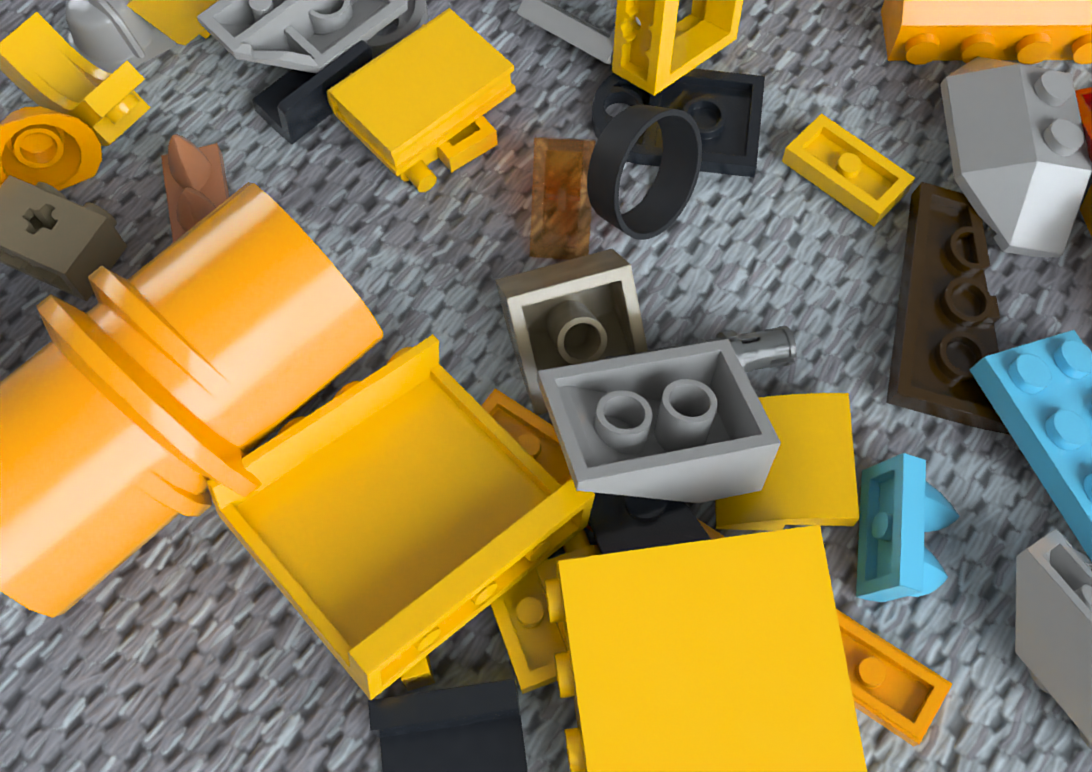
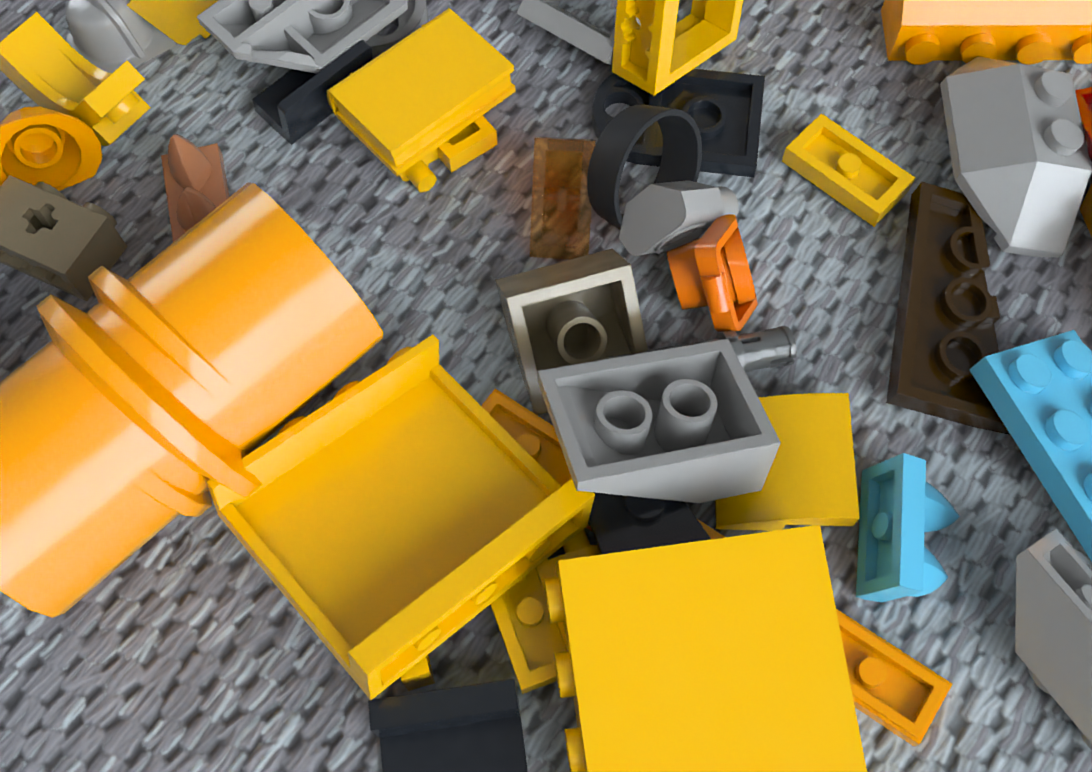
none -> light grey piece [618,180,739,256]
none -> orange piece [667,214,758,332]

